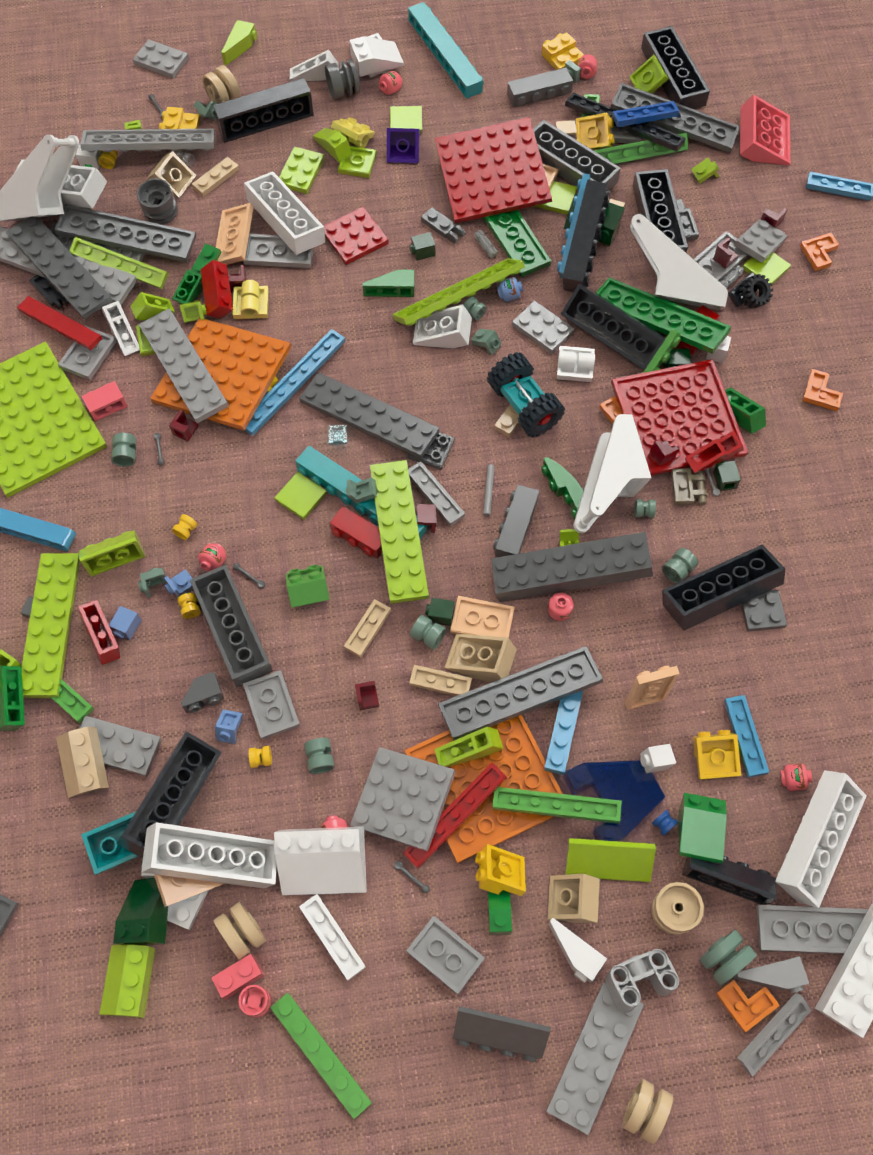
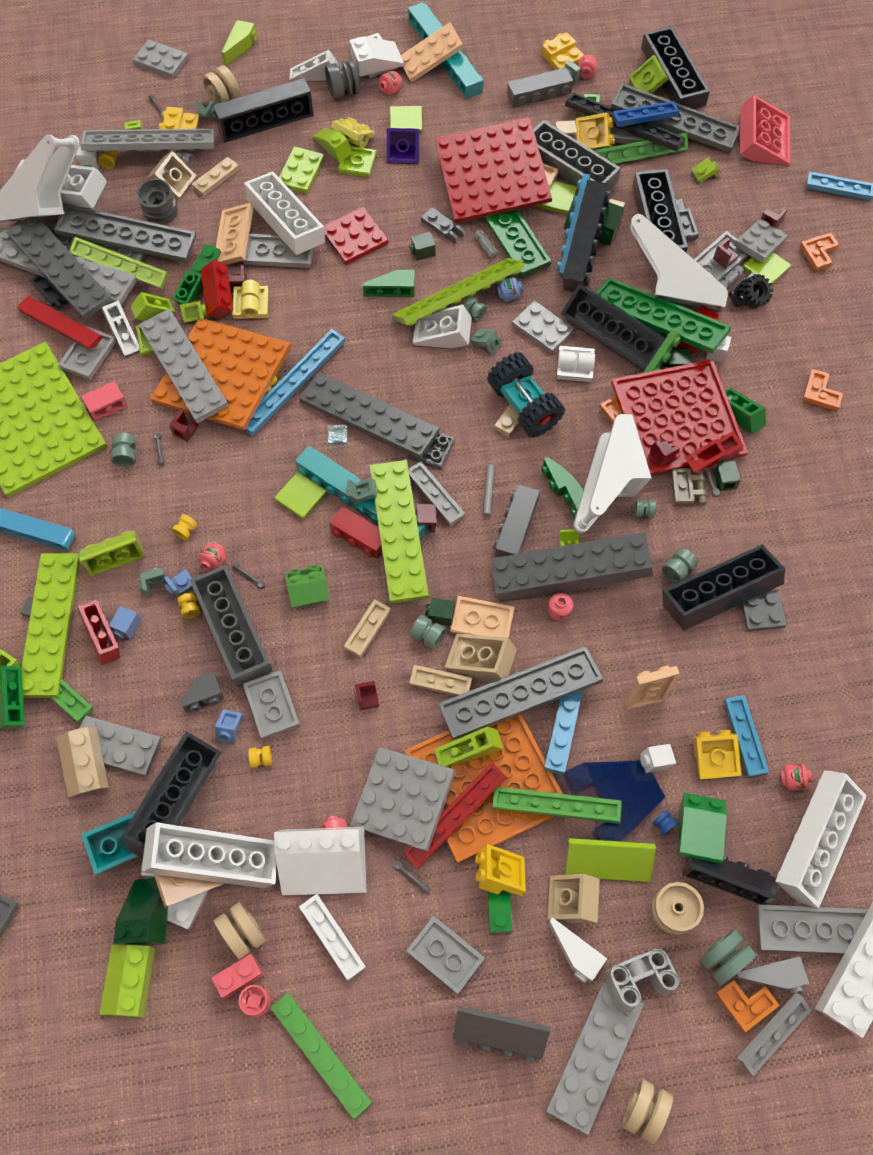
sand green wheel [304,738,335,774] -> none
none -> light nougat plate [401,22,465,82]

